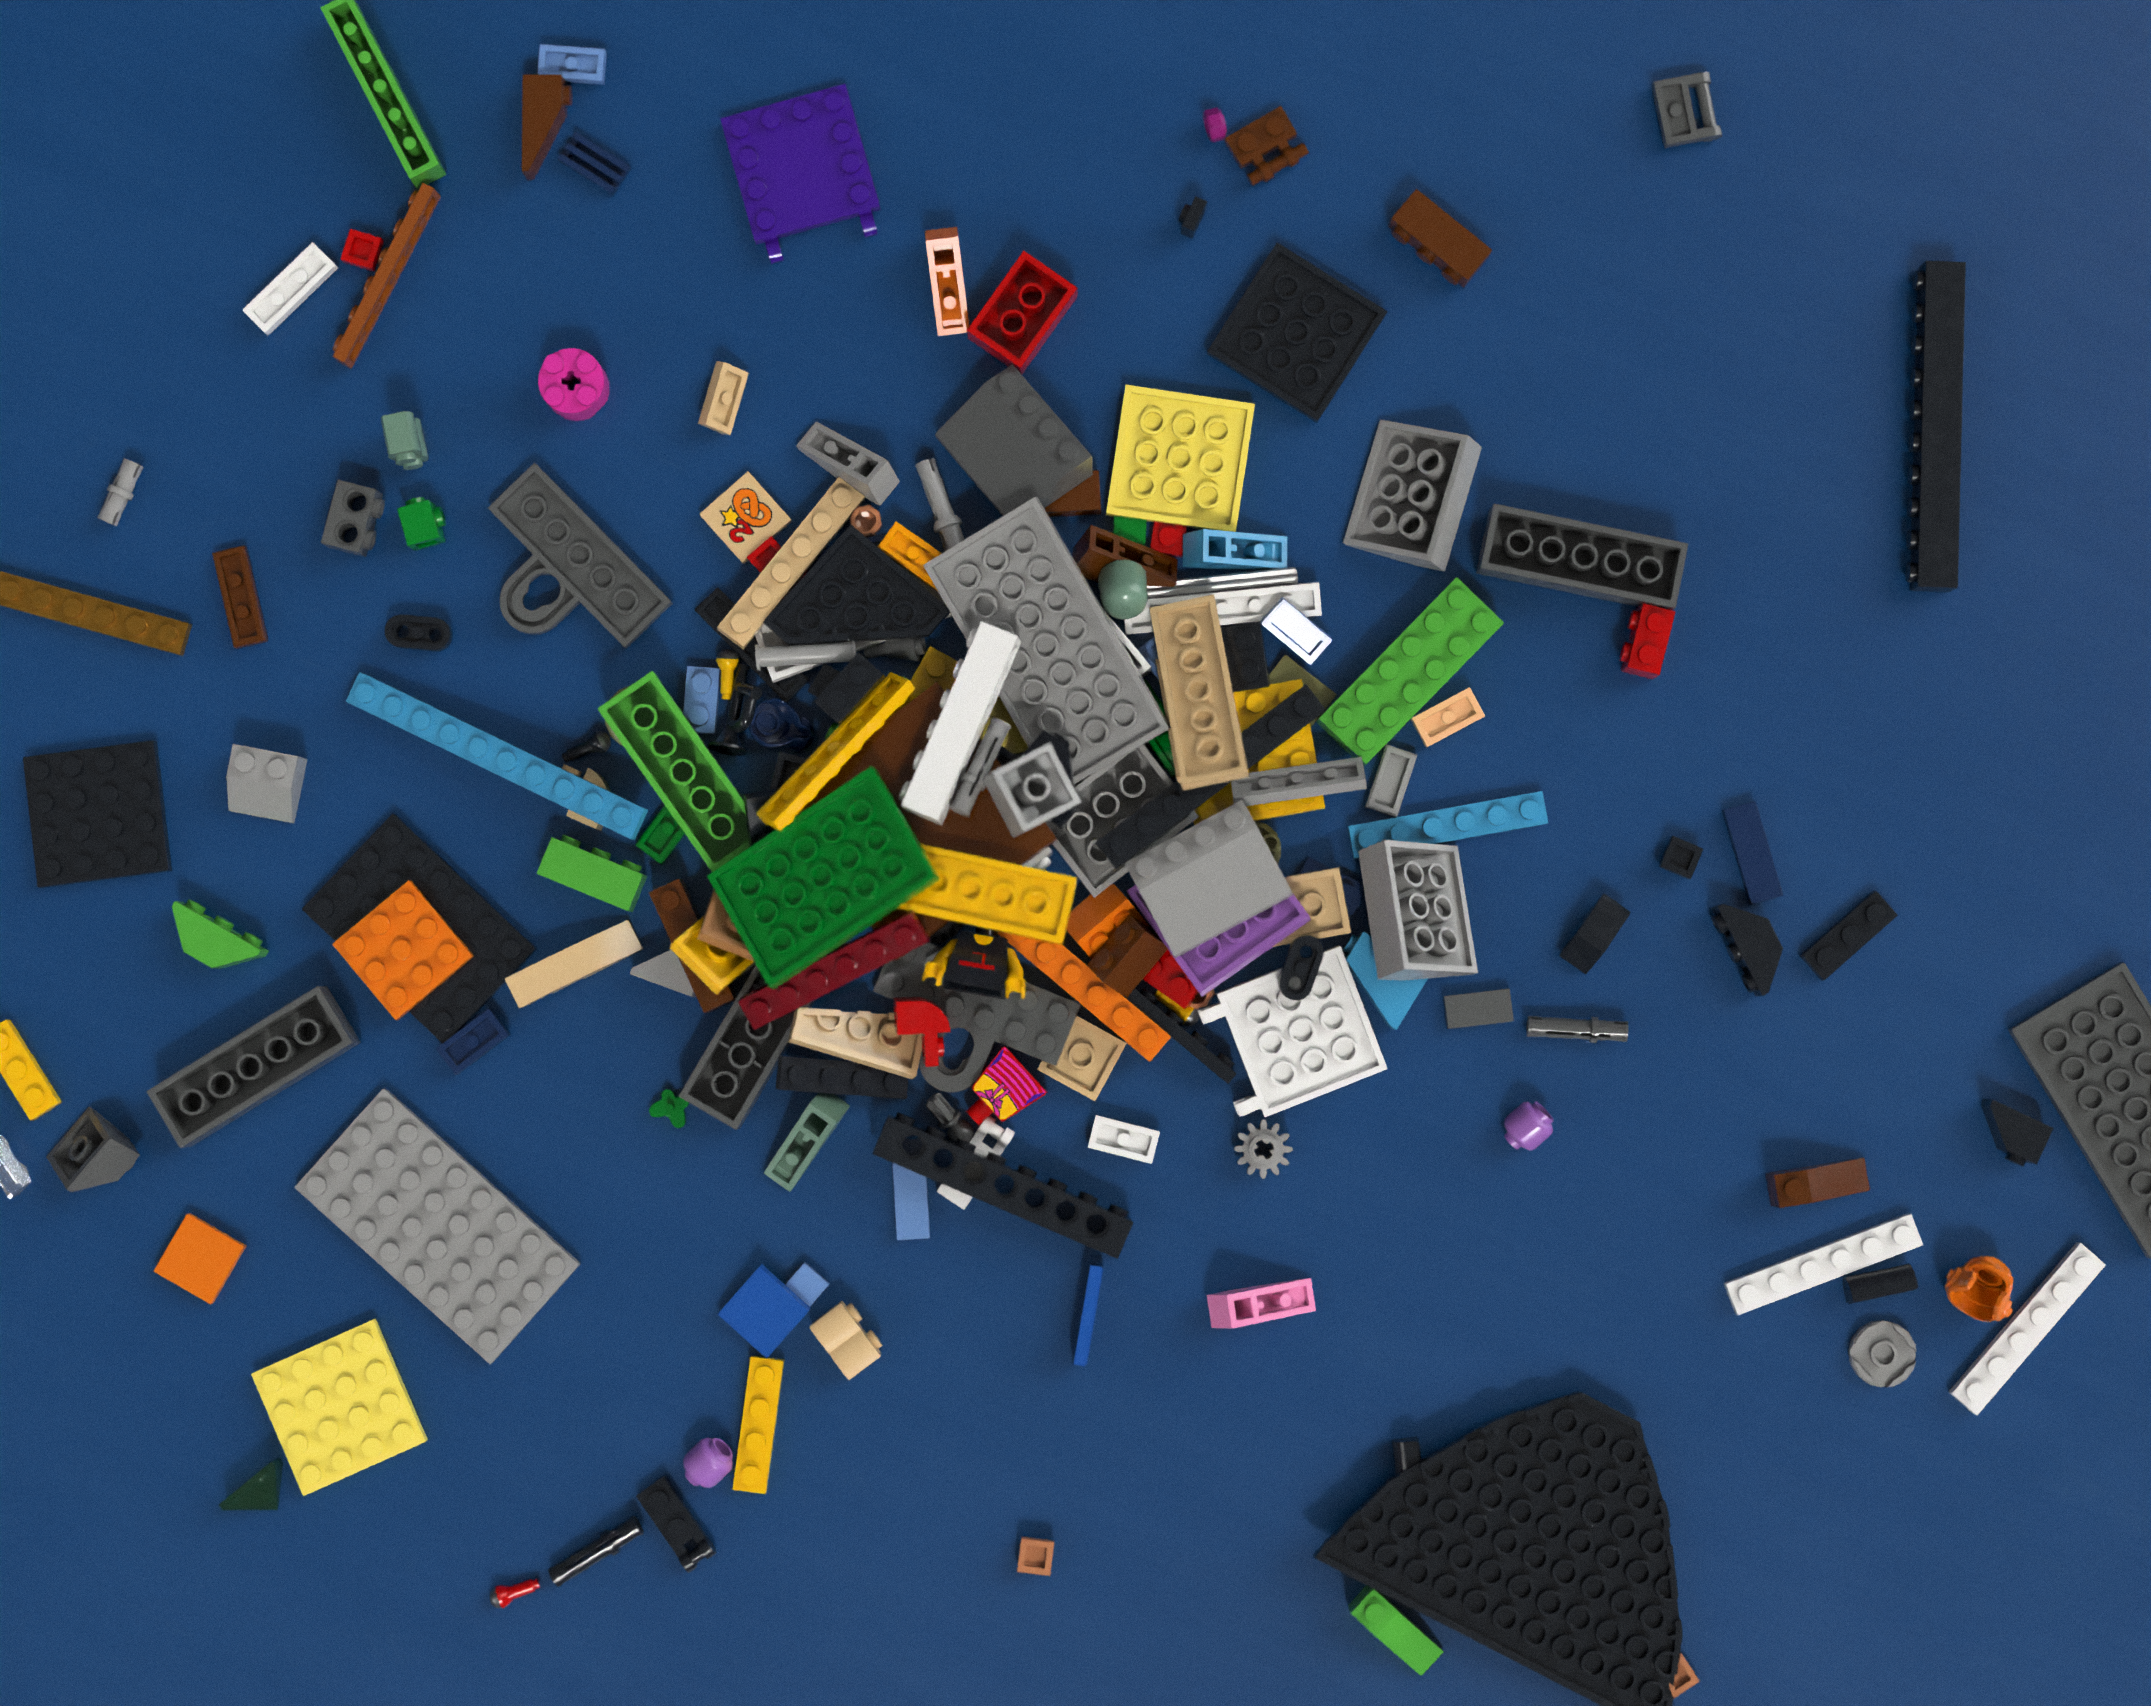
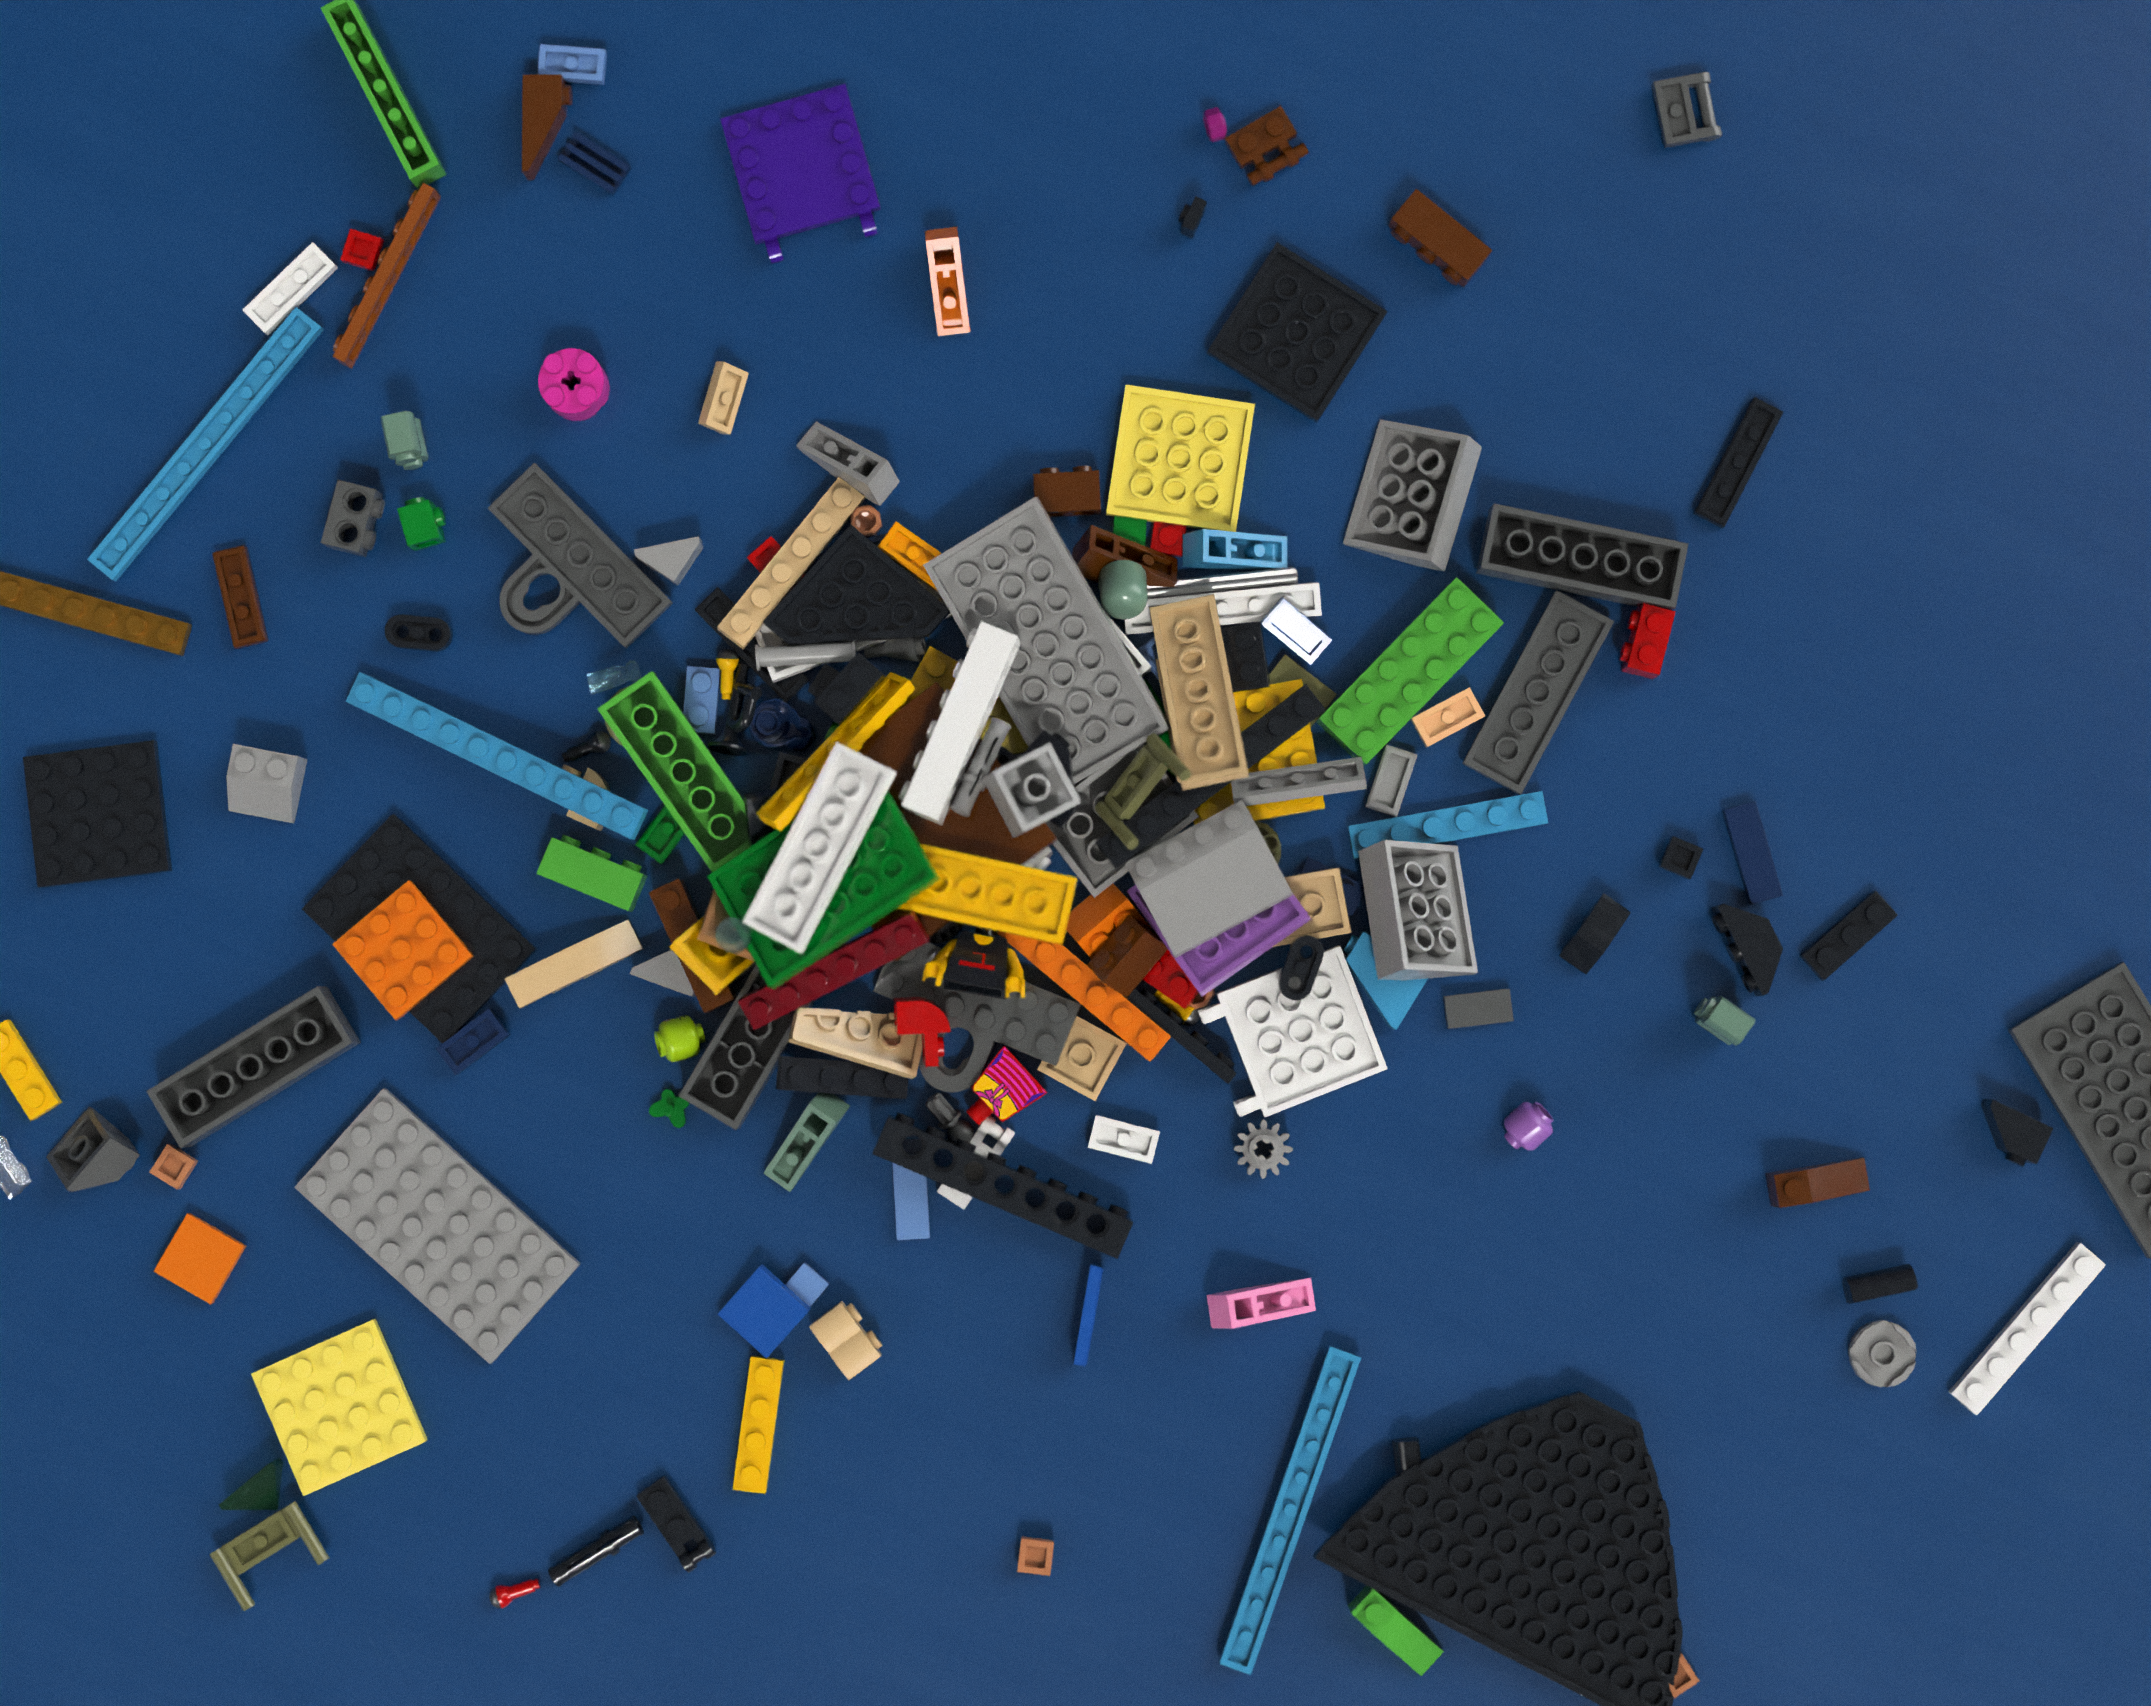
light grey pin [97,458,144,526] -> none
bright green slope [172,899,269,969] -> none
medium lavender head [683,1438,733,1488] -> none
tan tile [699,471,792,564] -> none
light grey pin [915,458,965,553] -> none
dark grey slope [935,364,1093,516] -> none
red brick [967,251,1078,375] -> none
dark grey pin [1526,1016,1629,1043] -> none
white plate [1723,1213,1923,1315] -> none
black brick [1905,261,1966,592] -> none
orange helmet [1945,1256,2013,1322] -> none
none -> dark azure plate [87,307,324,581]
none -> nougat plate [149,1143,198,1190]
none -> olive plate [209,1501,329,1612]
none -> clear light blue piece [587,660,641,695]
none -> light grey slope [634,536,704,586]
none -> lime head [654,1015,705,1062]
none -> clear light blue tile [715,918,751,953]
none -> white plate [742,742,896,954]
none -> olive plate [1095,733,1191,850]
none -> dark azure plate [1219,1345,1361,1675]
none -> dark grey plate [1462,590,1614,795]
none -> black tile [1693,397,1783,529]
none -> sand green brick [1694,996,1755,1046]

